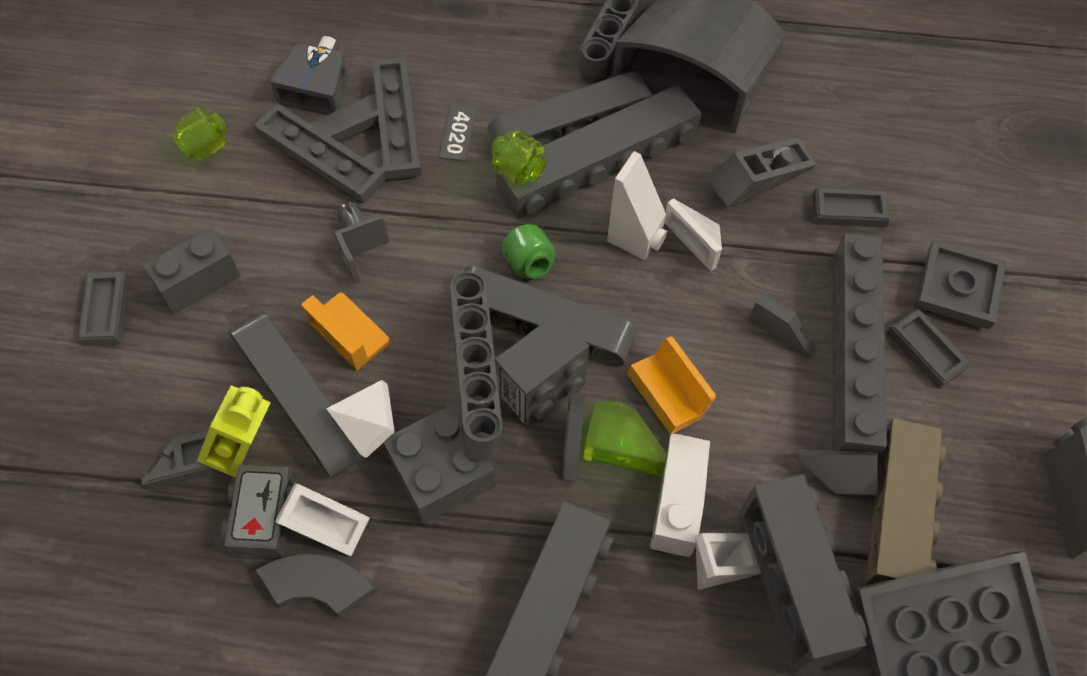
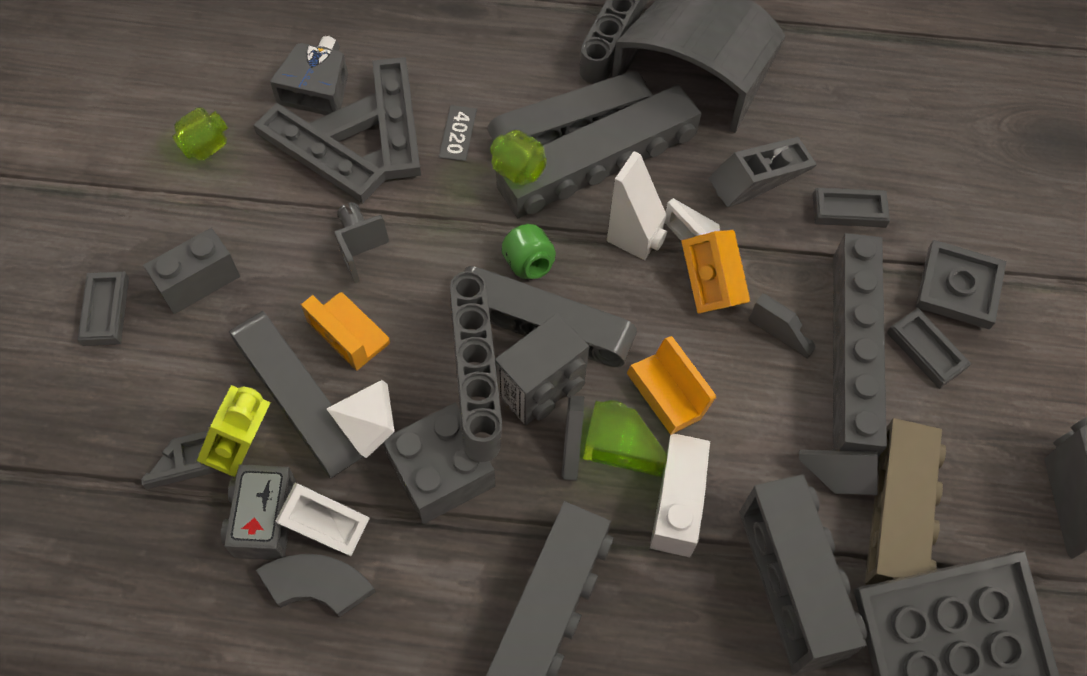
white slope [695,533,761,590] -> none
none -> light orange panel [681,230,750,314]

